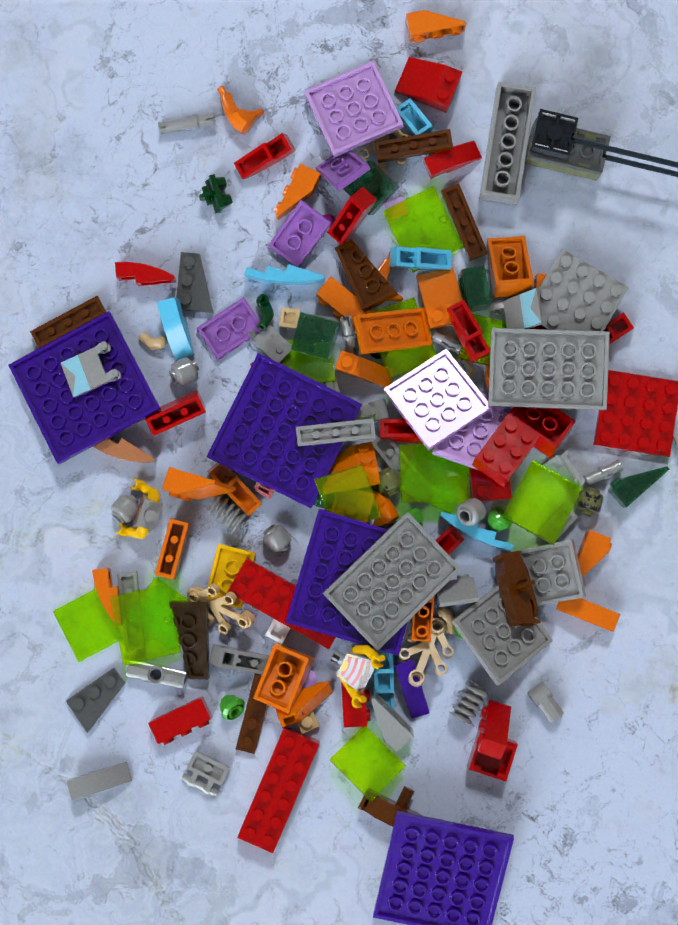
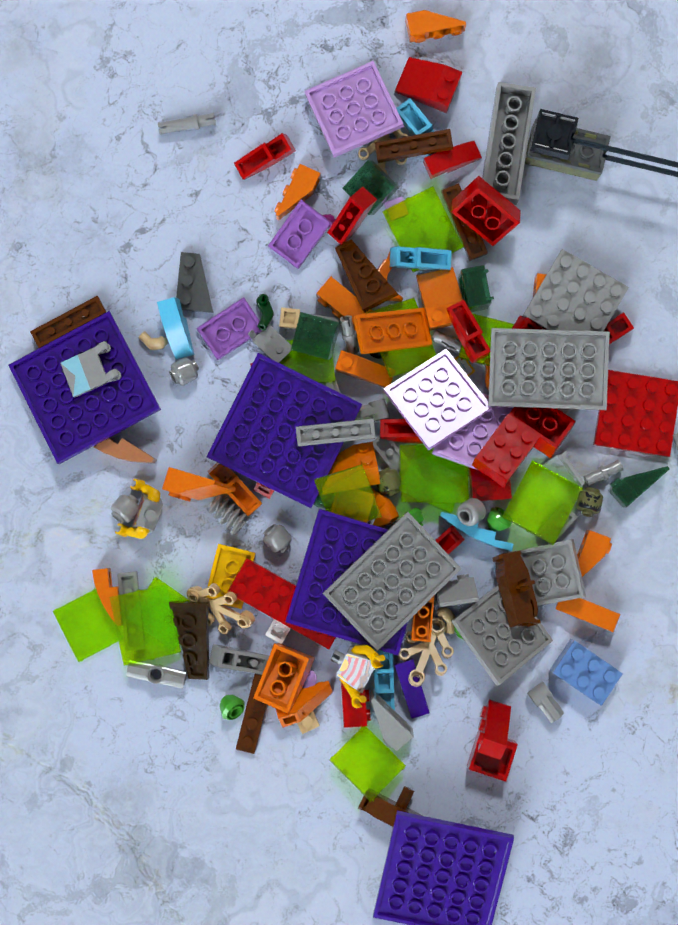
dark grey wing [66,667,125,733] -> none
light grey slope [67,762,132,800] -> none
red slope [115,262,176,286] -> none
red brick [145,390,206,436] -> none
red brick [148,696,212,745] -> none
orange brick [155,518,191,580] -> none
light grey plate [181,750,230,797] -> none
dark green hips [199,174,233,214] -> none
orange animal [217,86,264,134] -> none
red brick [237,726,320,853] -> none
medium azure slope [244,264,325,285] -> none
medium lavender tile [315,151,370,191] -> none
light grey piece [449,680,489,724] -> none
orange slope [487,236,534,298] -> none
light grey flag [490,288,543,329] -> none
none -> red brick [451,176,521,246]
none -> medium blue brick [549,639,623,706]

